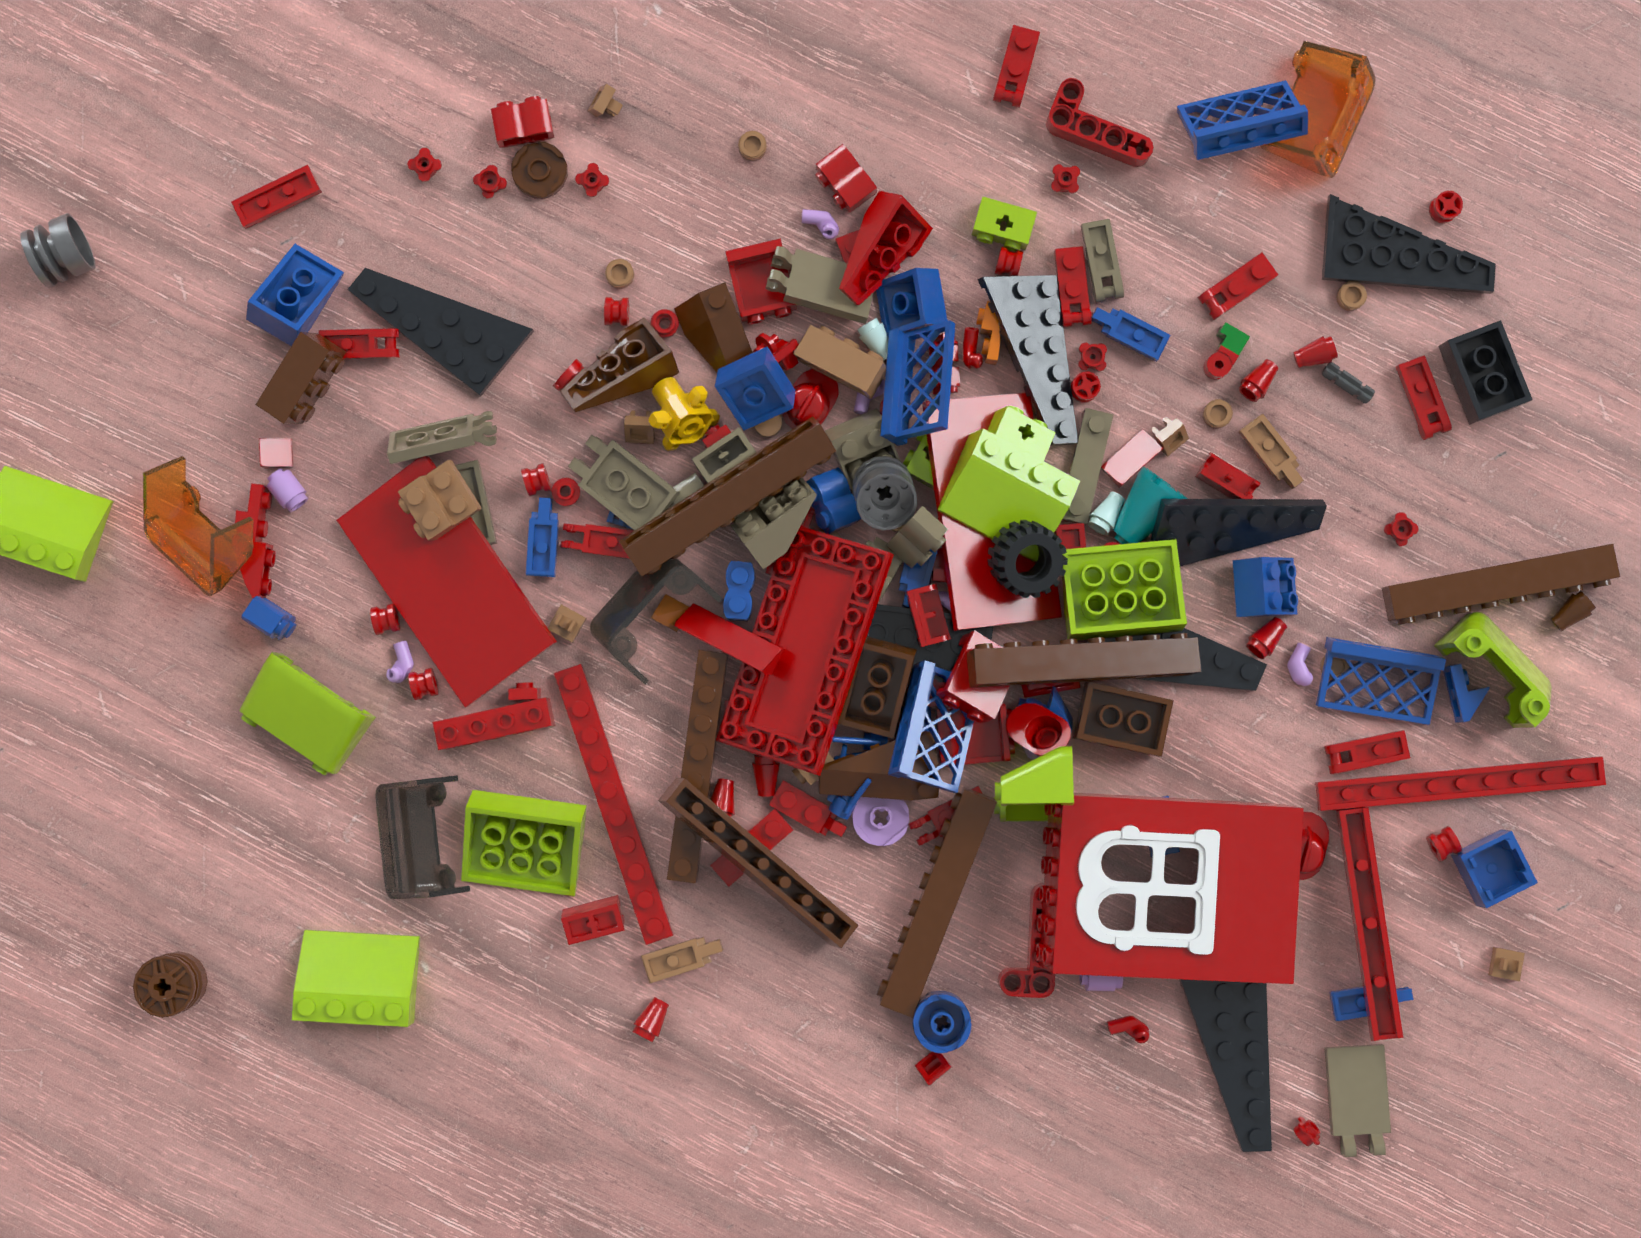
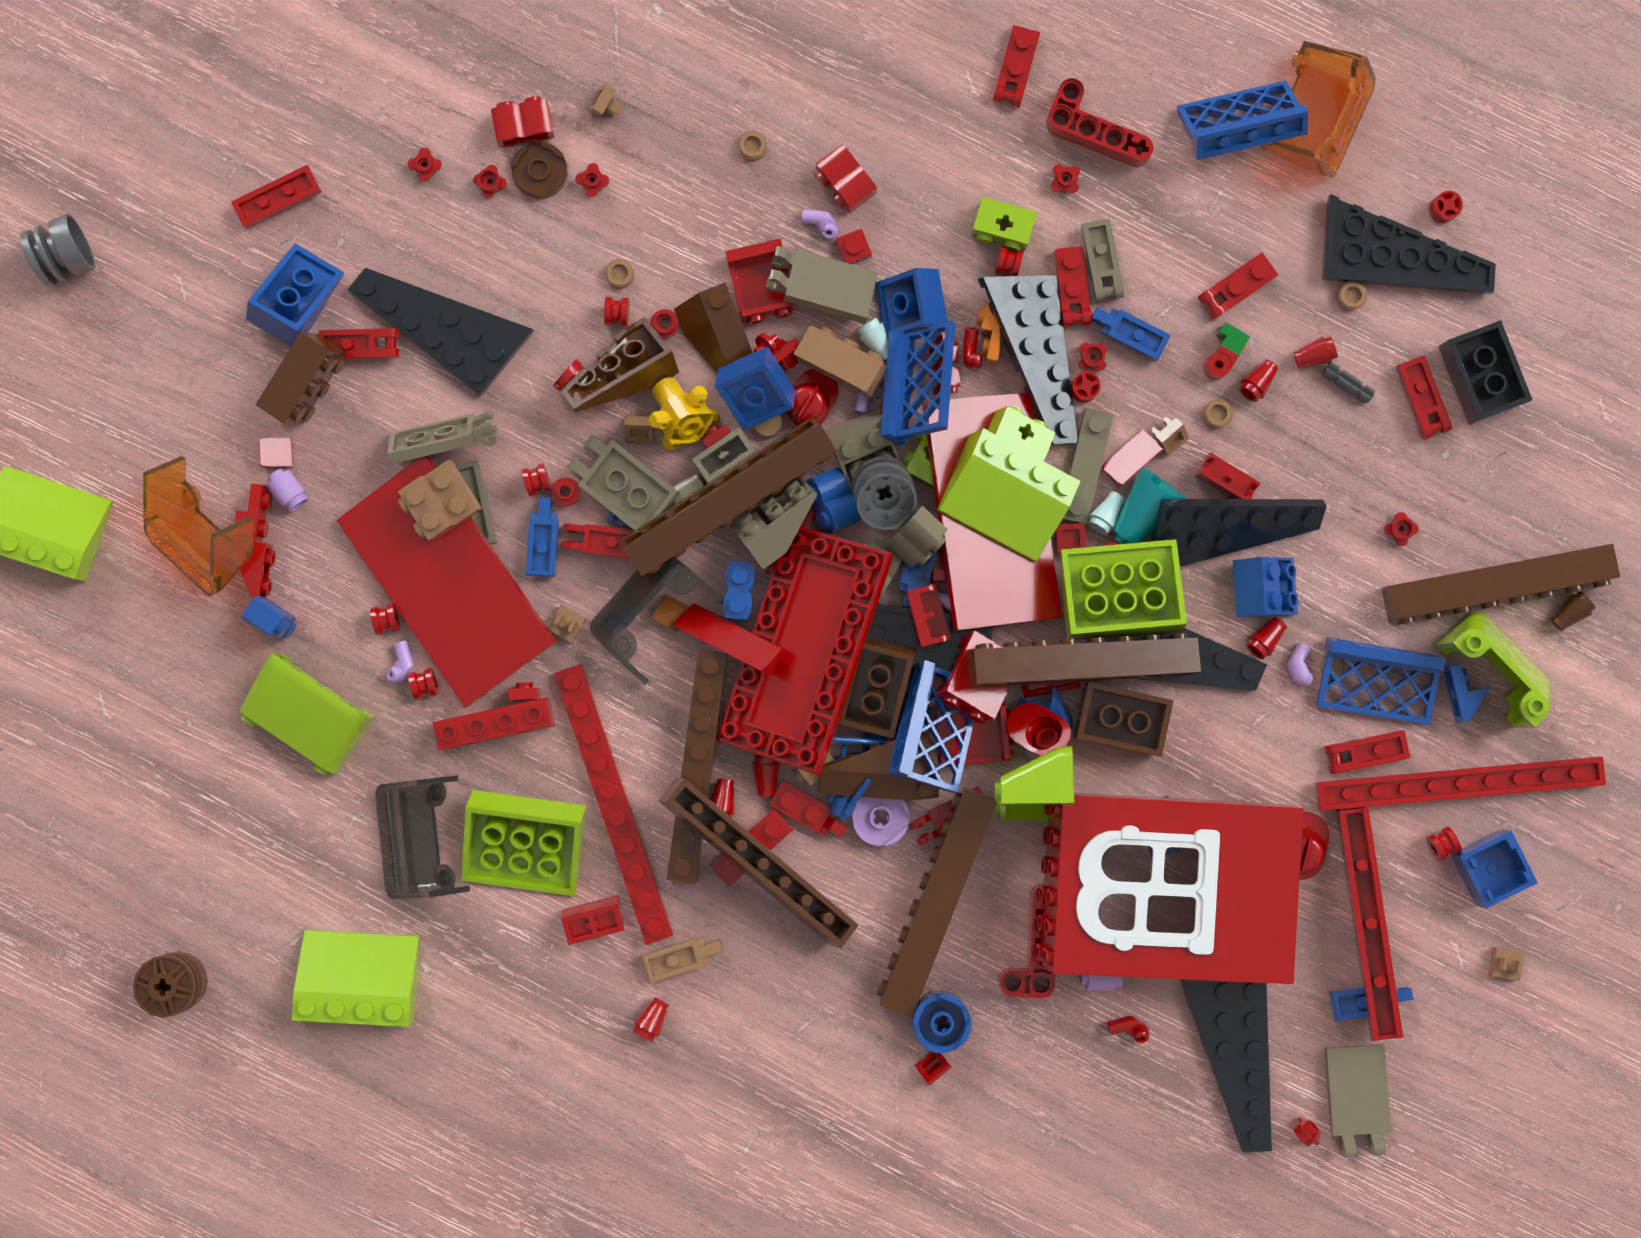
red wedge [839,191,933,306] -> none
black tyre [987,520,1068,598] -> none
medium nougat hinge [1239,414,1304,489] -> none

